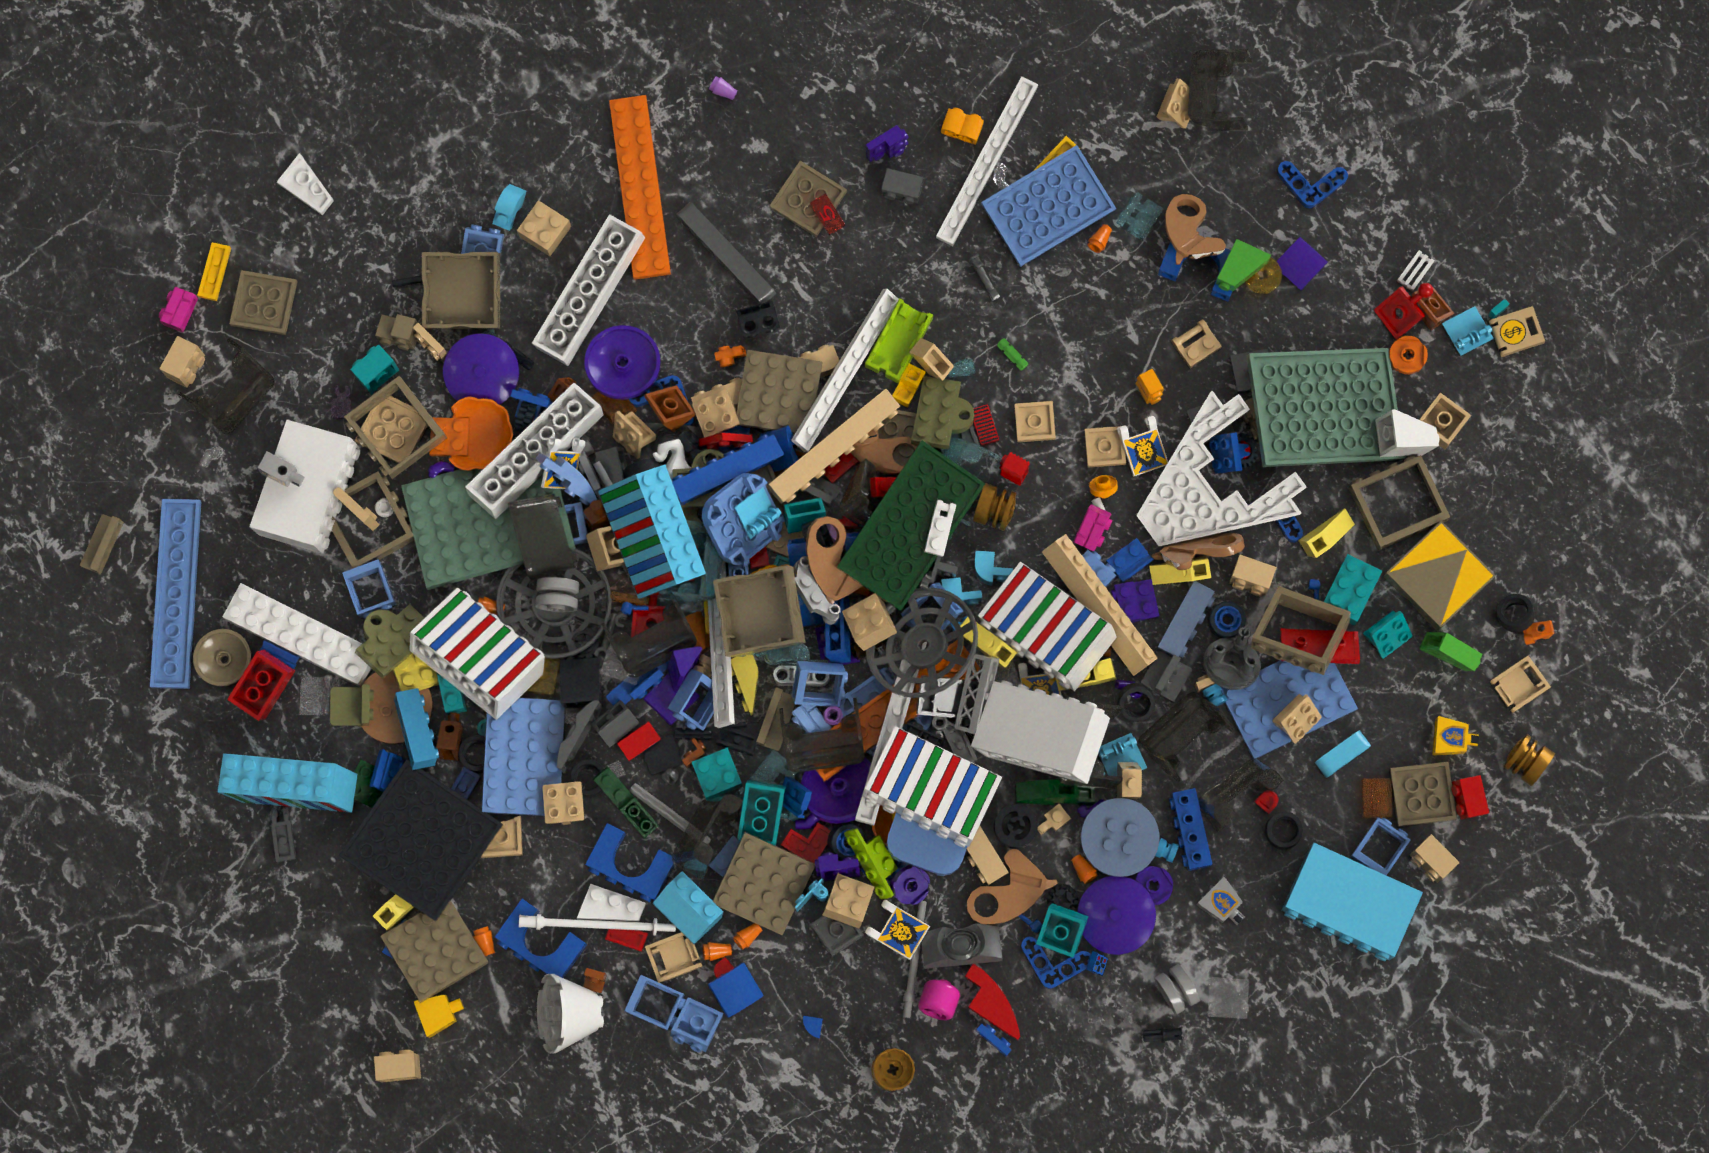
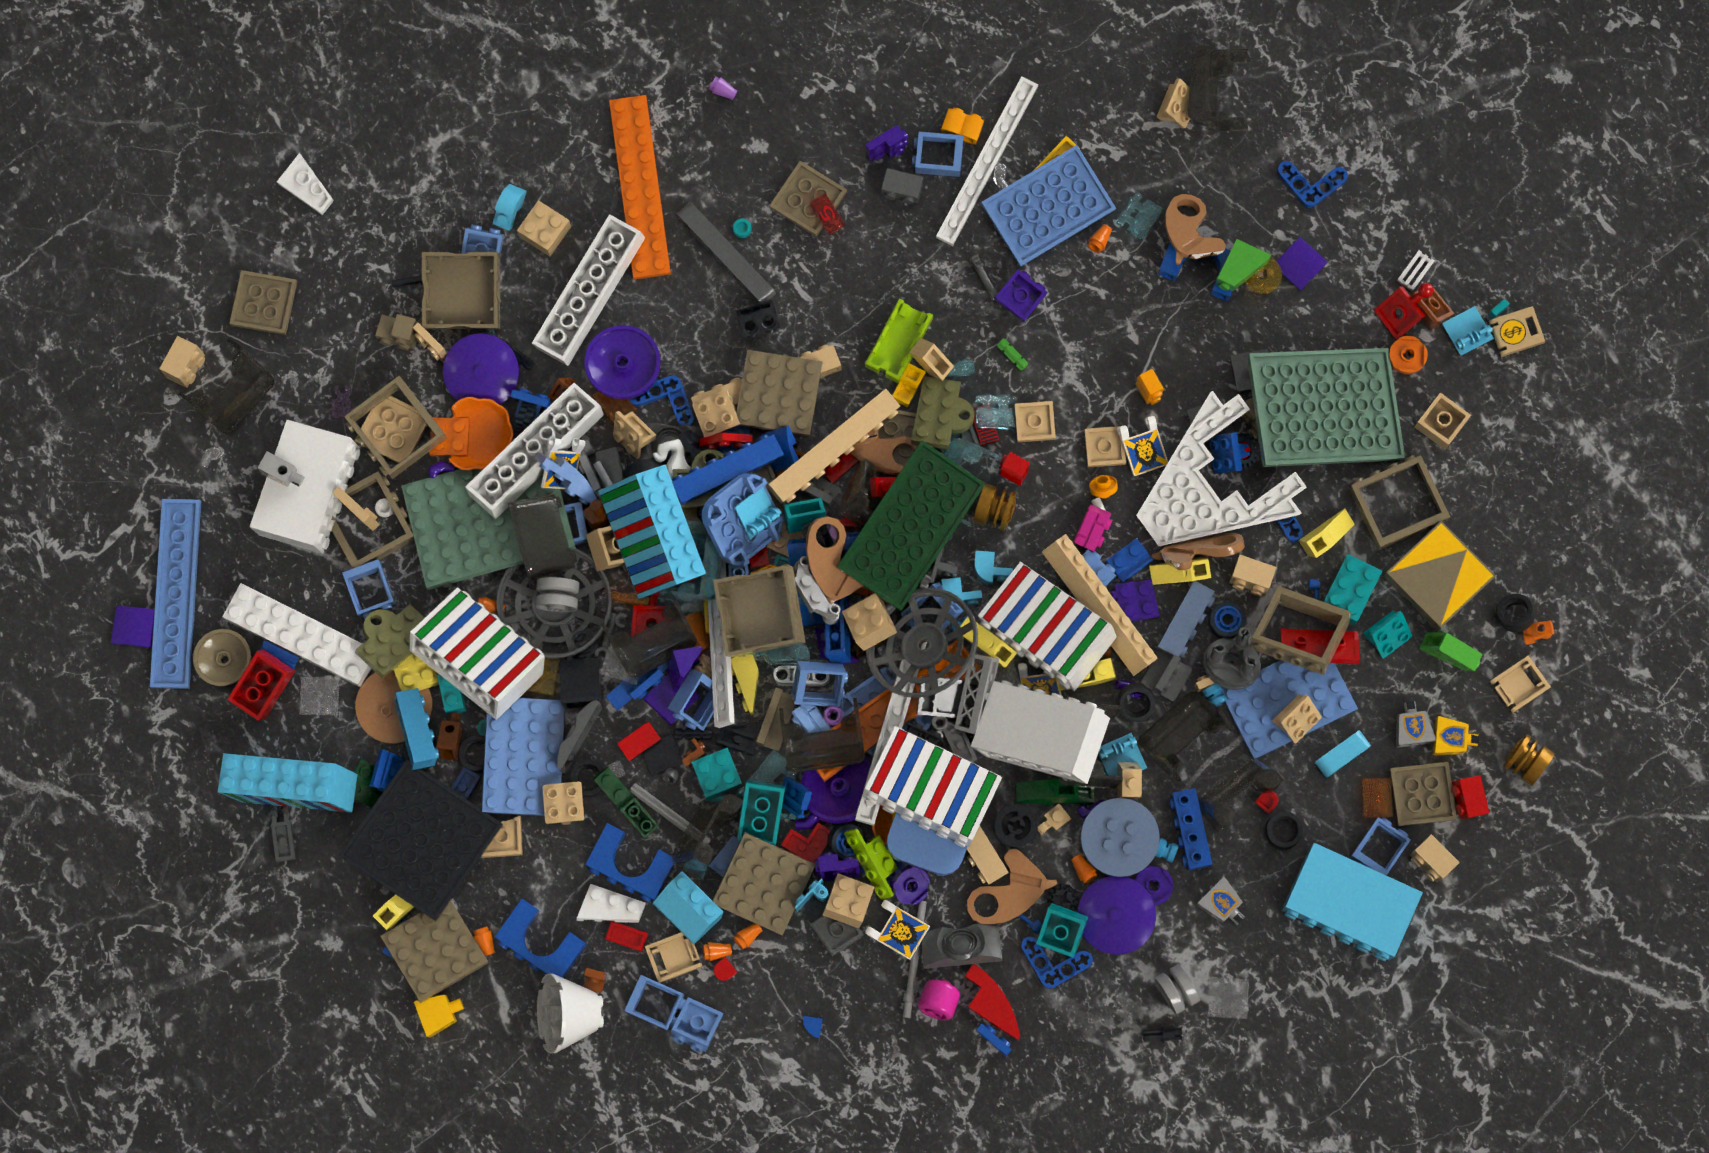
dark tan panel [80,514,124,575] -> none
dark pink brick [159,287,198,333] -> none
yellow plate [197,242,231,301] -> none
olive bracket [330,684,374,726] -> none
teal brick [350,344,399,395] -> none
tan brick [374,1050,421,1082] -> none
white bar [519,914,676,936] -> none
dark grey brick [591,700,639,748] -> none
blue hand [620,602,649,615] -> none
dark orange slope [644,385,696,432] -> none
blue slope [708,962,764,1018] -> none
orange plate [714,345,746,367] -> none
white plate [791,289,899,452] -> none
pearl gold wheel [871,1048,915,1091] -> none
white plate [924,499,956,557] -> none
blue tile [1086,951,1109,976] -> none
tan plate [1171,319,1222,368] -> none
white slope [1375,410,1439,457] -> none
none -> dark purple slope [111,606,155,648]
none -> teal tile [733,218,752,238]
none -> medium blue window [912,132,964,177]
none -> clear light blue plate [976,394,1016,429]
none -> dark purple plate [994,269,1048,322]
none -> light grey torso [1396,701,1436,748]

